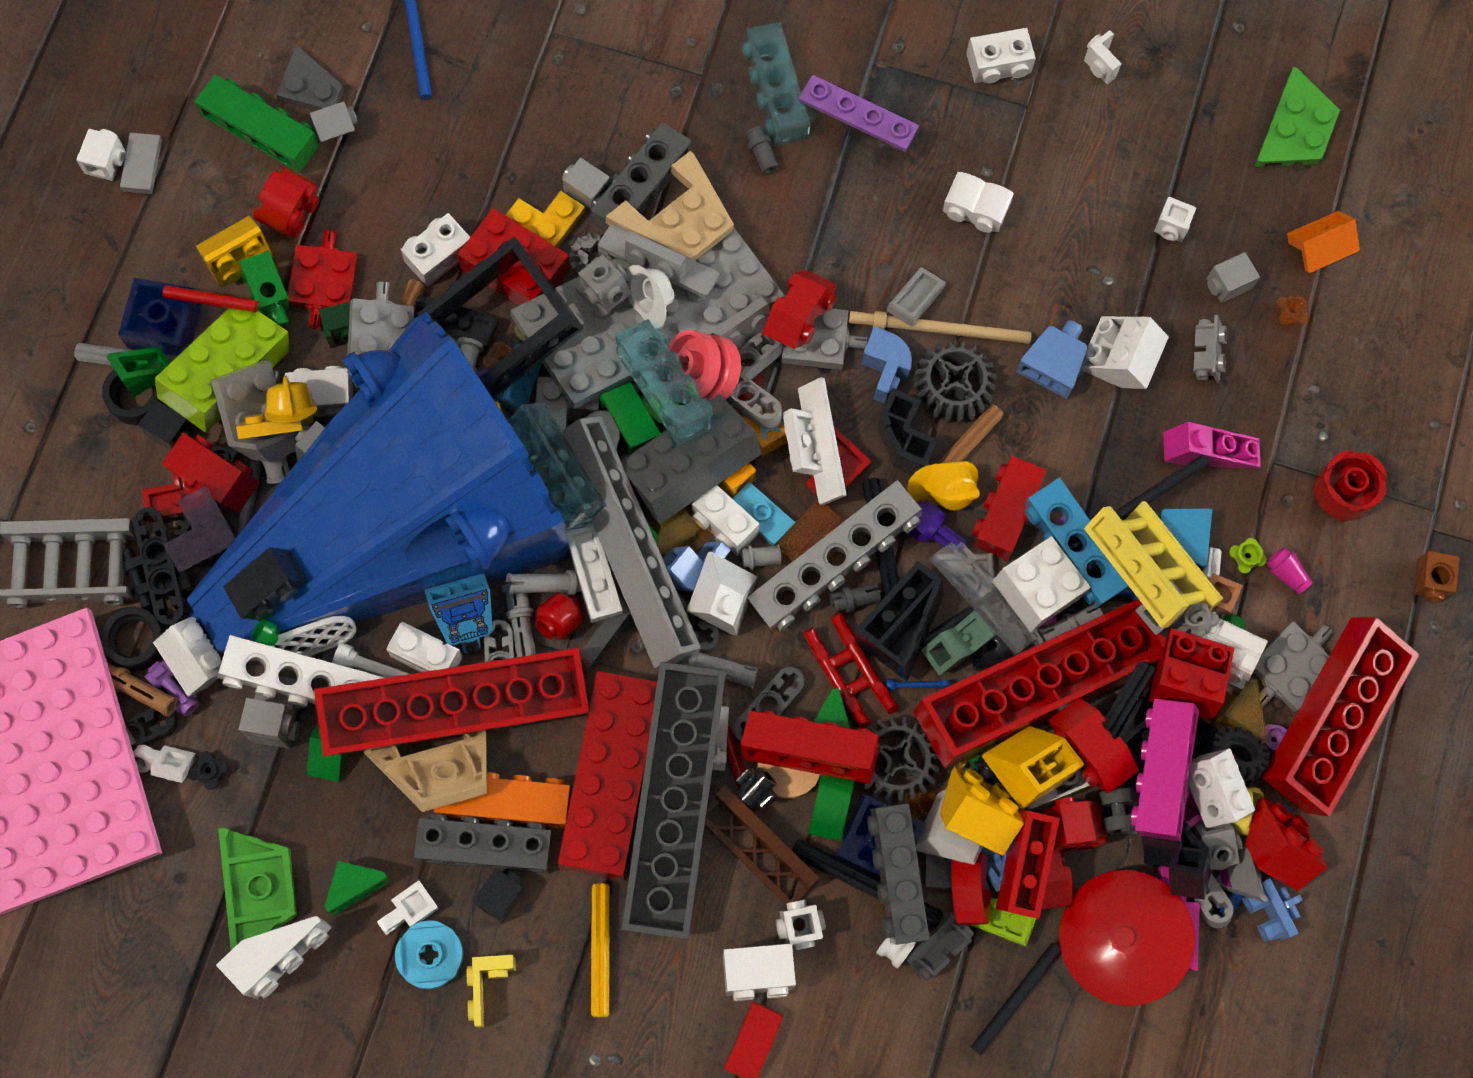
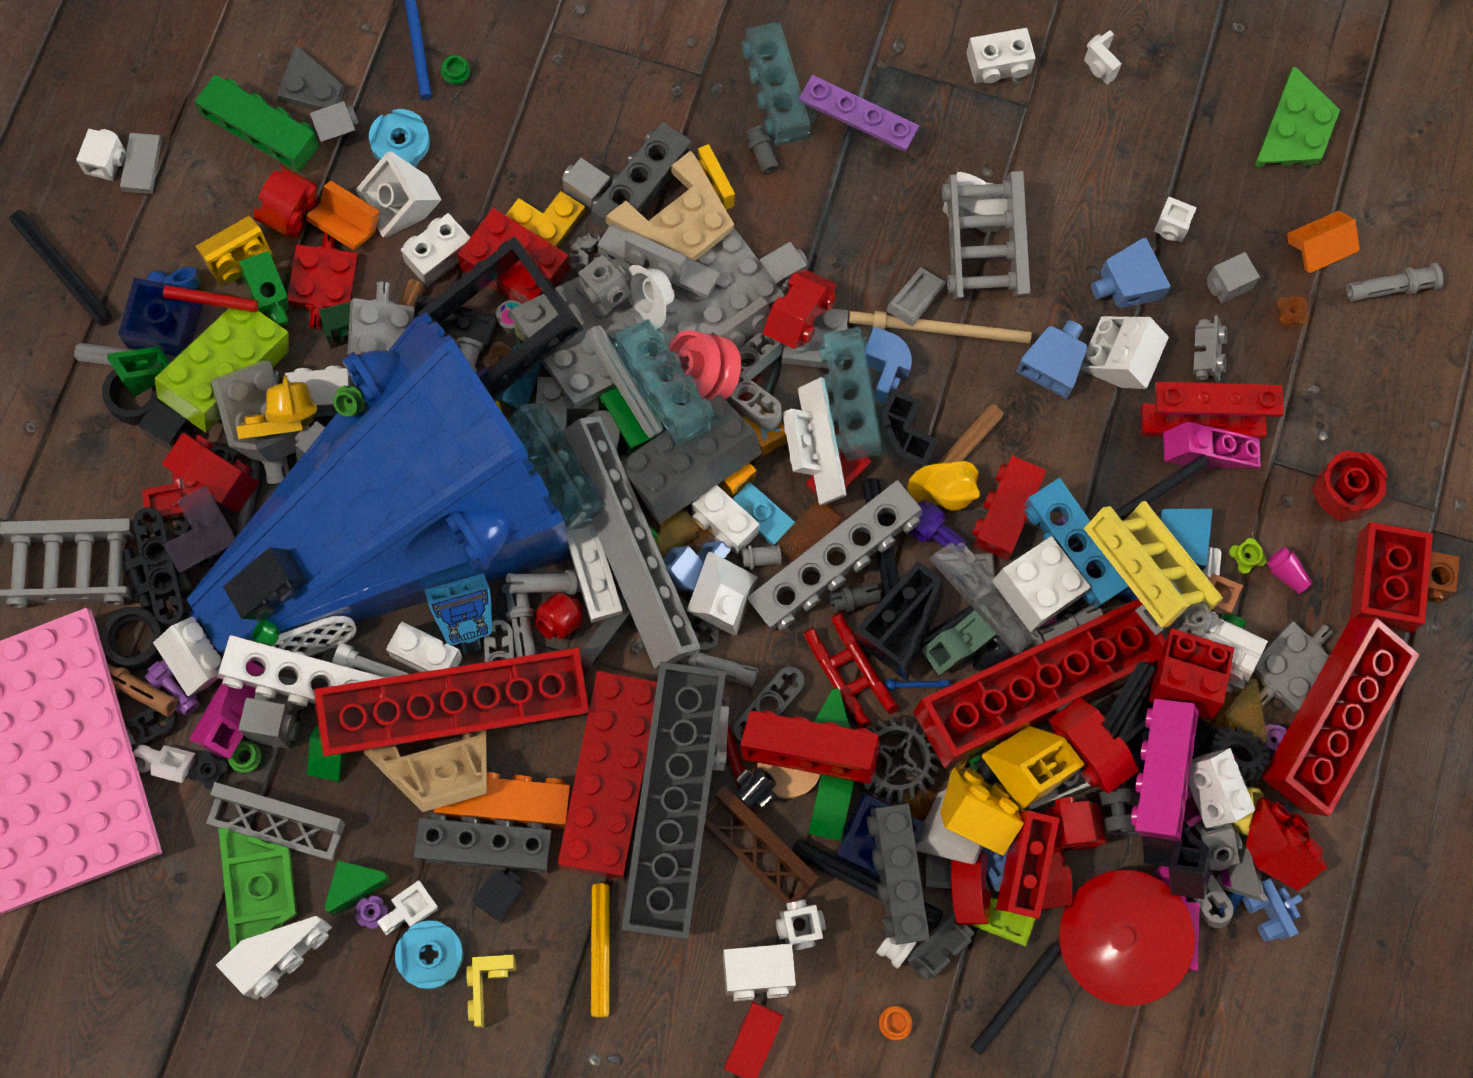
dark grey gear [913,340,997,423] -> none
none -> black axle [9,210,112,326]
none -> blue plate [146,267,201,295]
none -> dark pink slope [189,661,264,759]
none -> light grey fence [206,782,345,862]
none -> bright green plate [228,740,262,773]
none -> orange panel [306,181,380,250]
none -> bright green plate [333,385,365,417]
none -> medium lavender plate [355,896,388,929]
none -> white slope [356,151,441,238]
none -> medium azure plate [369,109,430,167]
none -> green plate [441,55,471,85]
none -> tile [496,300,521,333]
none -> light grey axle [586,325,664,438]
none -> yellow plate [698,144,735,210]
none -> light grey brick [759,242,808,291]
none -> clear light blue brick [820,327,884,461]
none -> orange plate [879,1006,913,1041]
none -> light grey fence [942,171,1030,301]
none -> medium blue torso [1091,237,1171,308]
none -> red fence [1140,382,1284,440]
none -> light grey pin [1346,263,1443,302]
none -> red brick [1349,522,1433,633]

